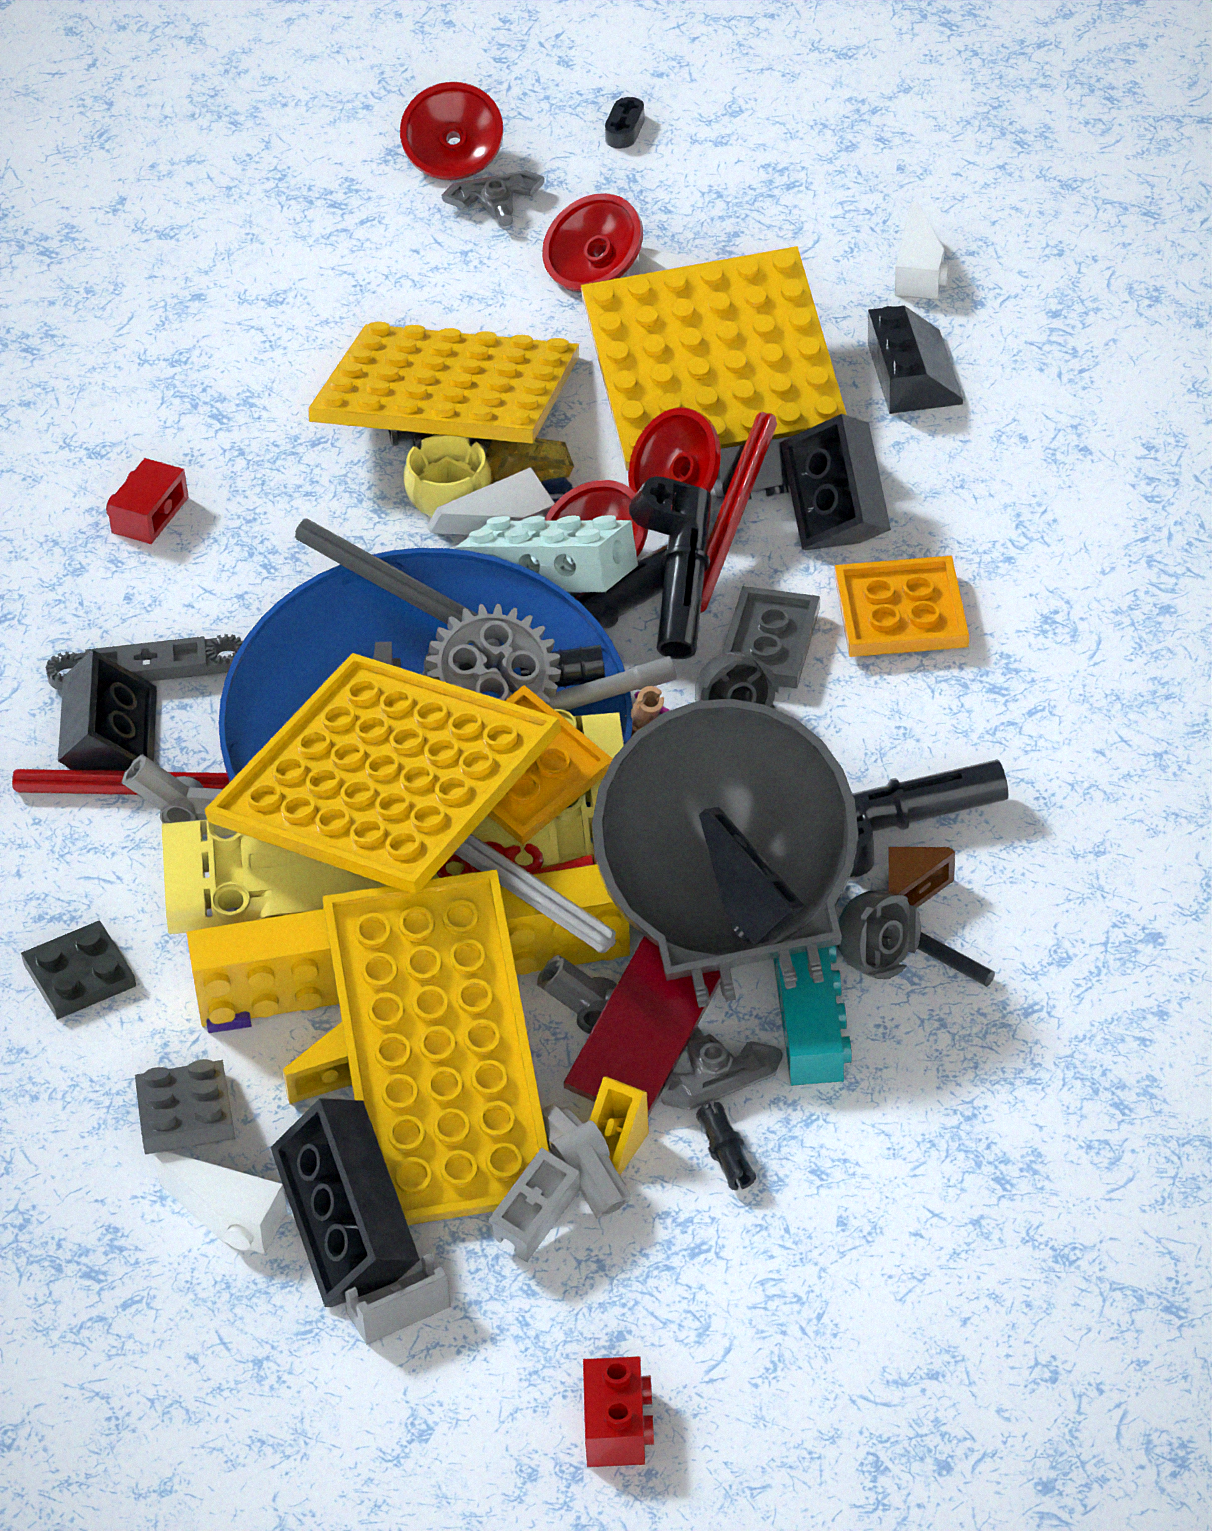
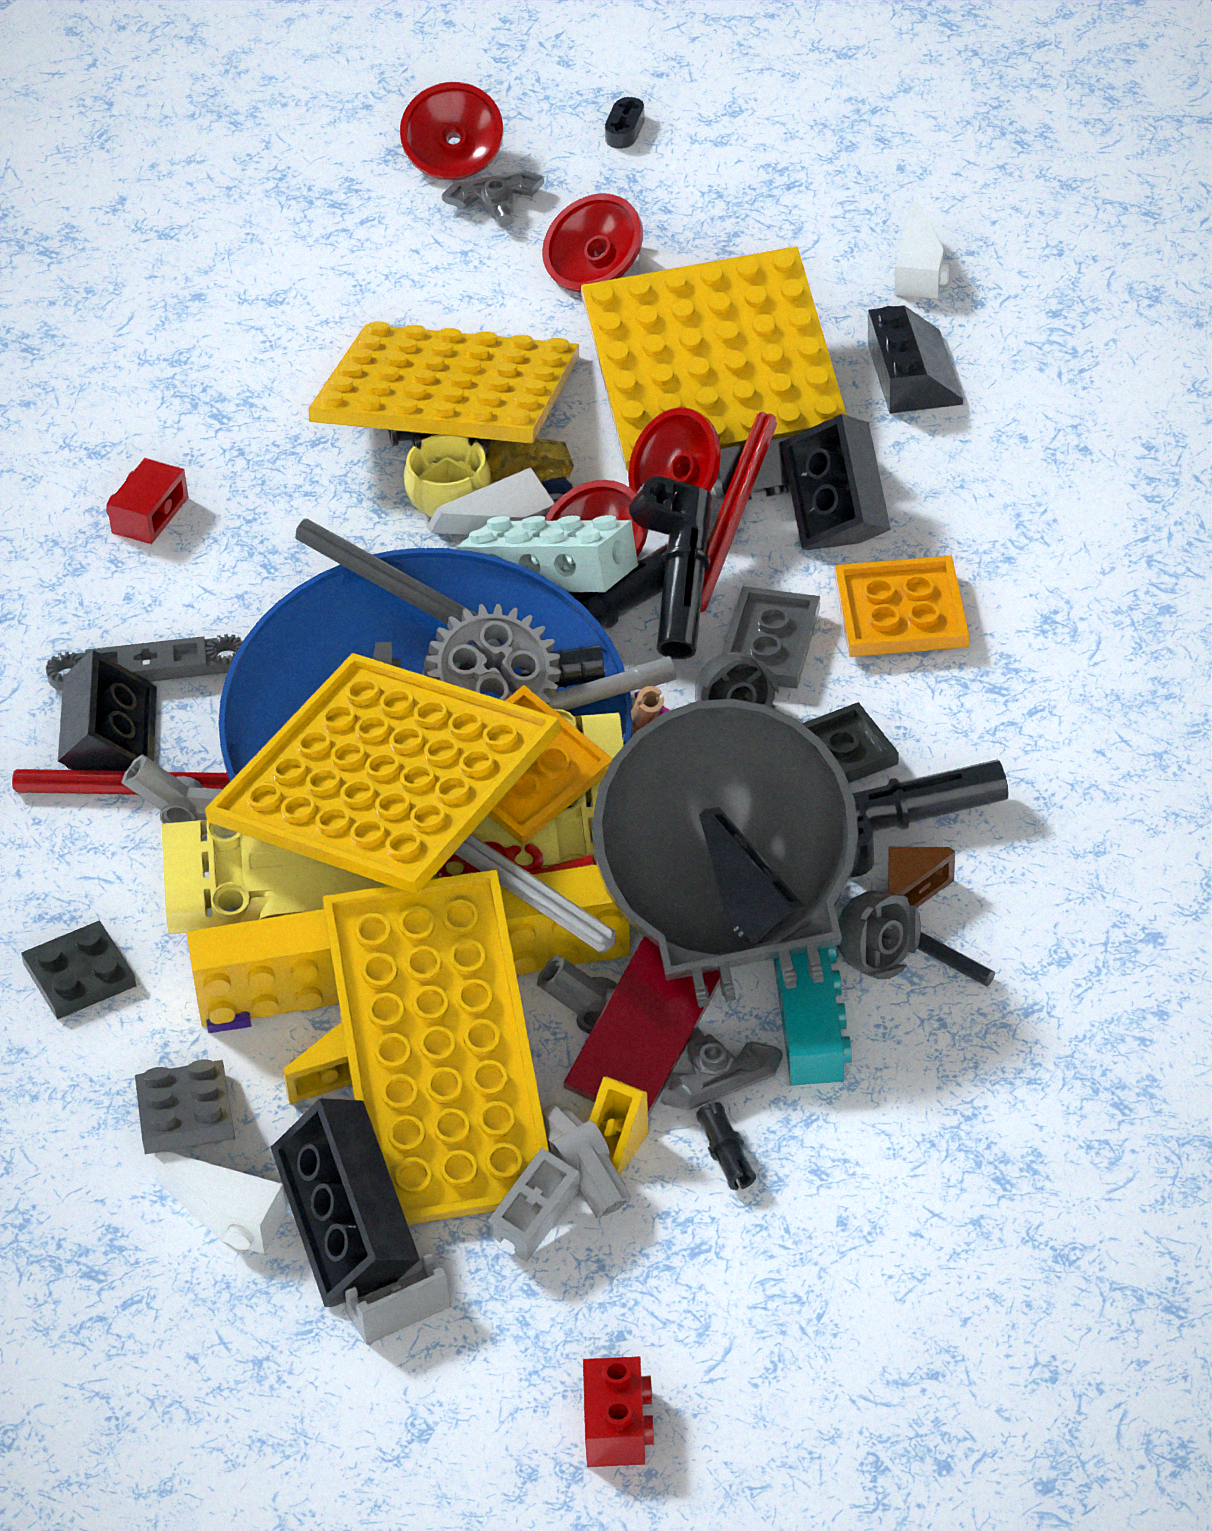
none -> pearl dark grey plate [802,702,899,783]

